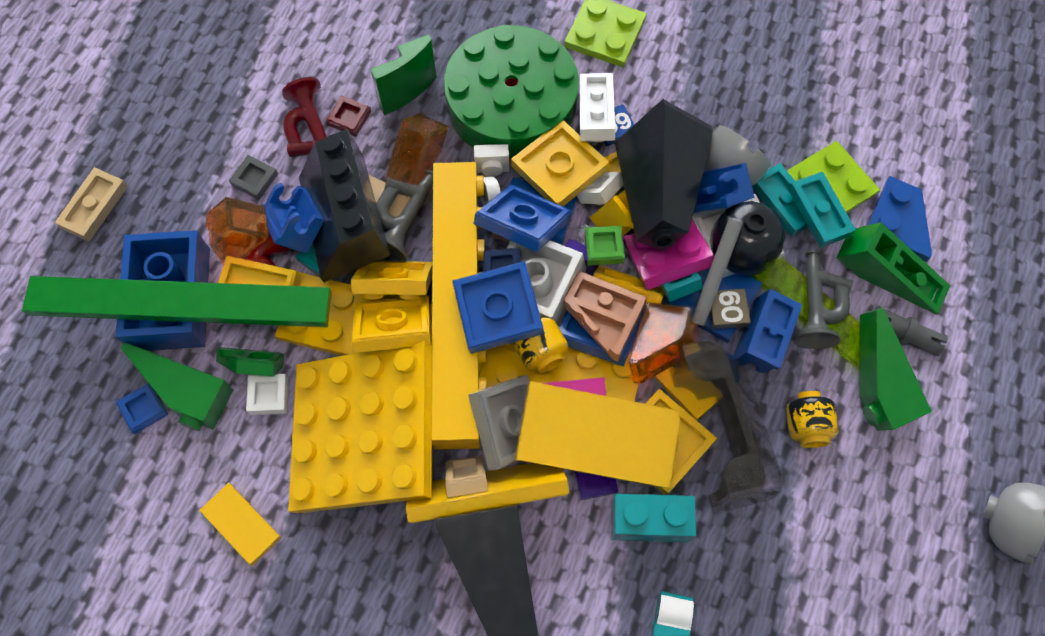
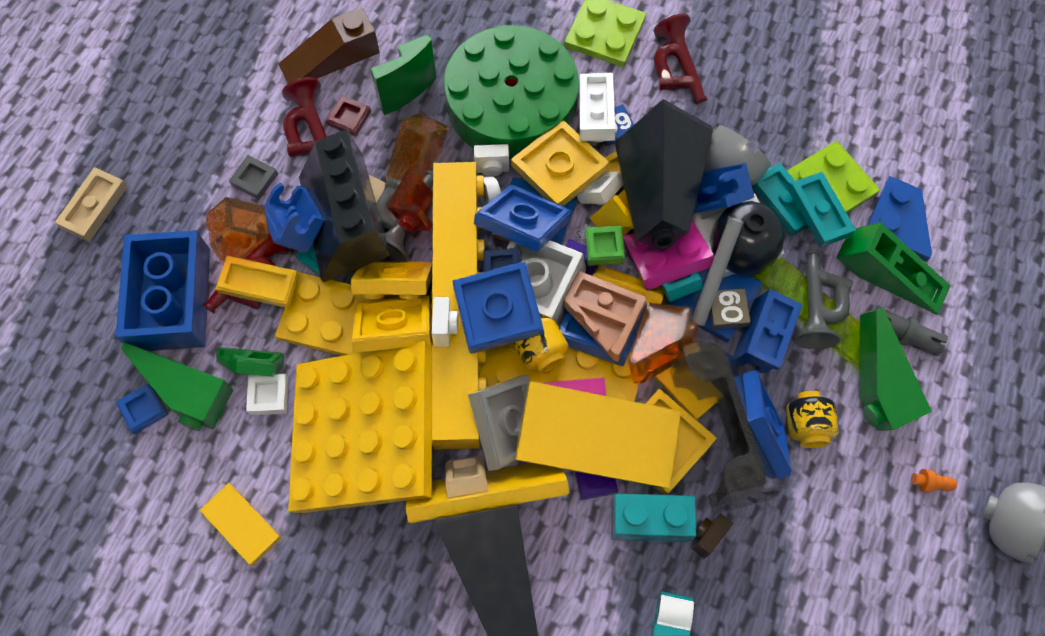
green tile [22,276,332,327] -> none
none -> reddish brown slope [278,7,380,83]
none -> clear red bracket [387,172,433,231]
none -> white plate [432,297,458,347]
none -> dark red piece [653,14,708,104]
none -> dark brown plate [692,513,734,559]
none -> blue tile [742,370,792,479]
none -> orange piece [911,469,957,493]

